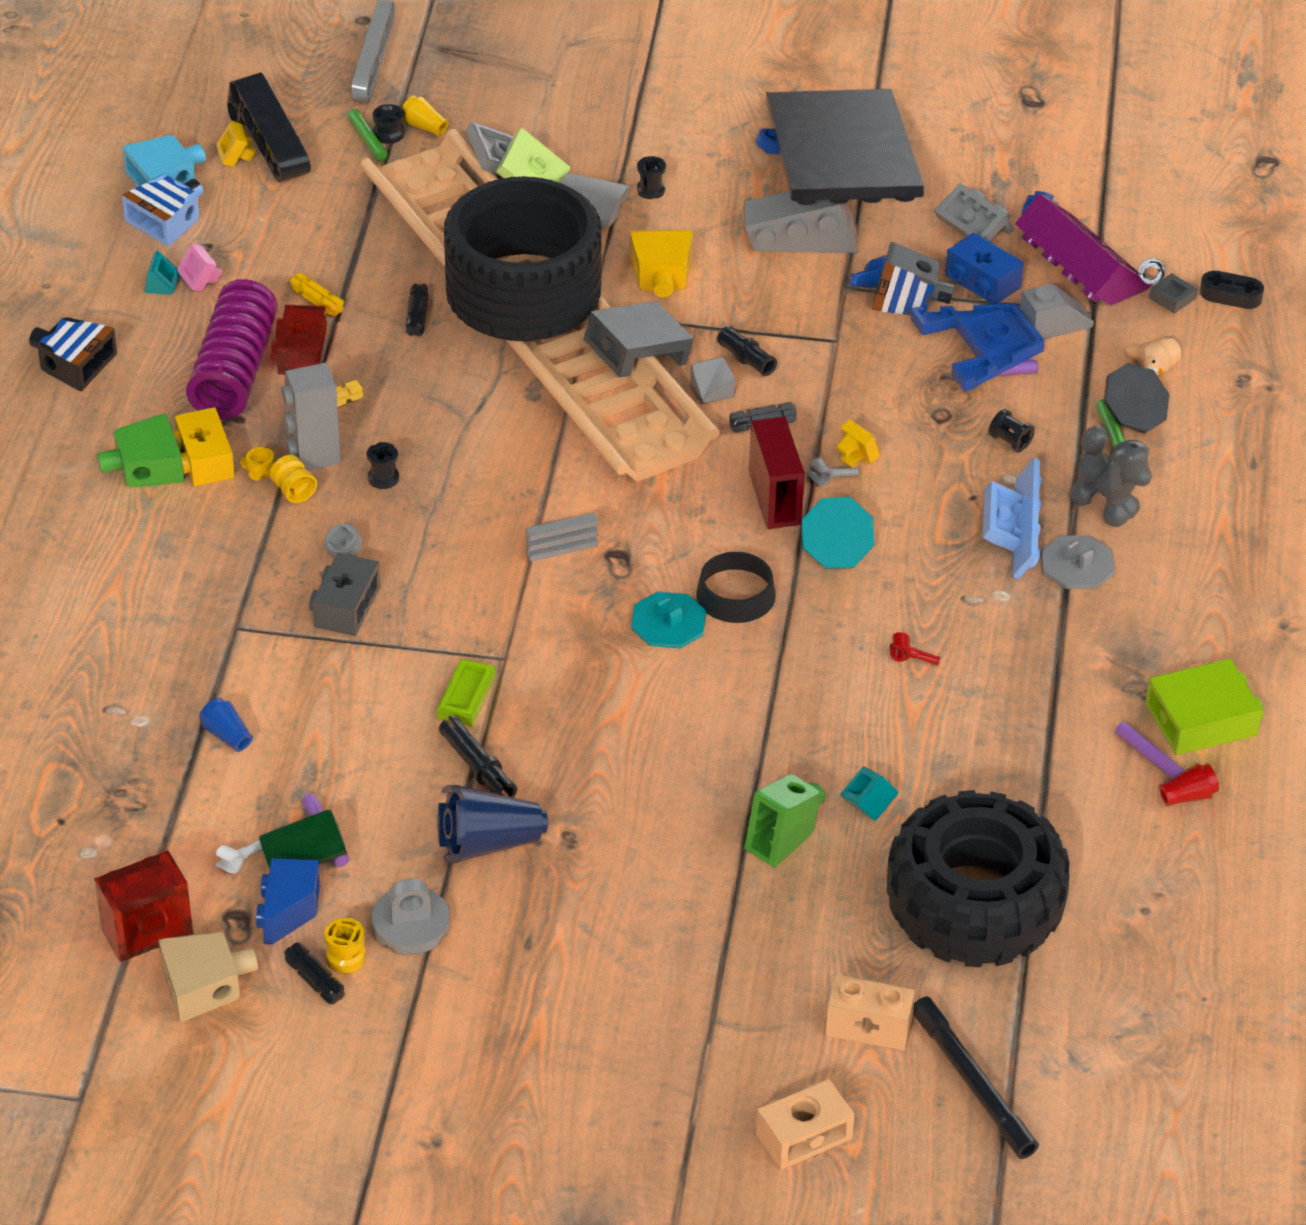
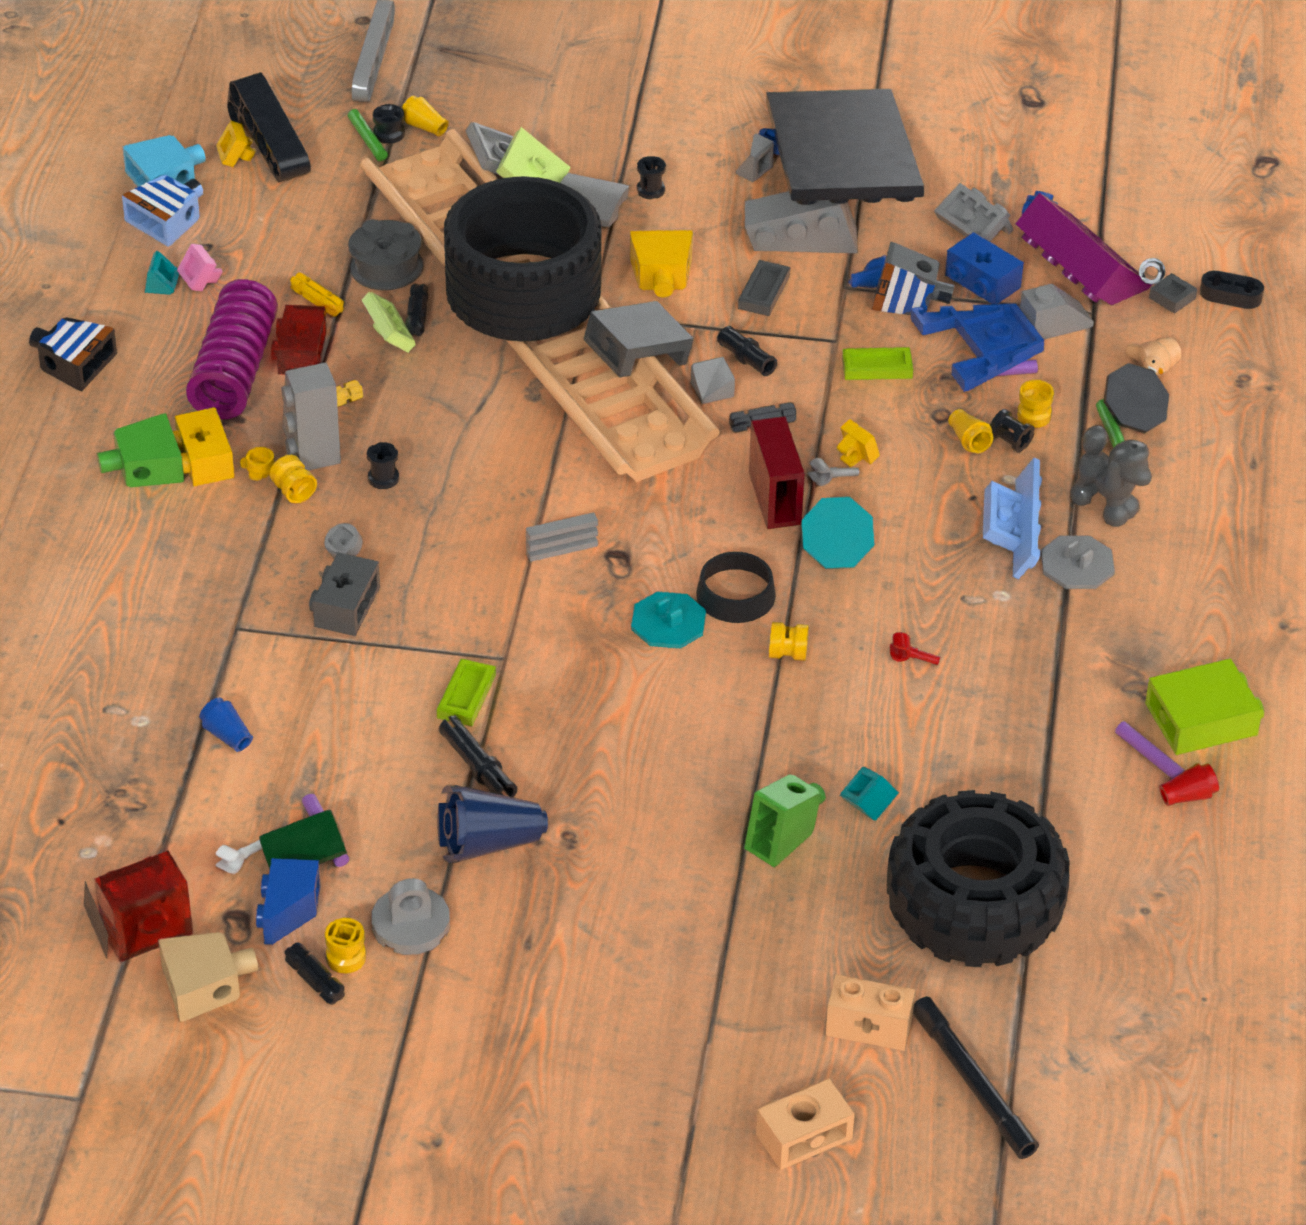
none -> sticker [84,882,108,958]
none -> dark grey wheel [348,219,423,290]
none -> yellowish green plate [362,292,416,353]
none -> light grey slope [736,134,774,182]
none -> dark grey tile [738,260,791,316]
none -> yellow wheel [769,622,809,661]
none -> lime tile [842,347,913,380]
none -> yellow cone [948,409,993,454]
none -> yellow wheel [1017,380,1054,428]

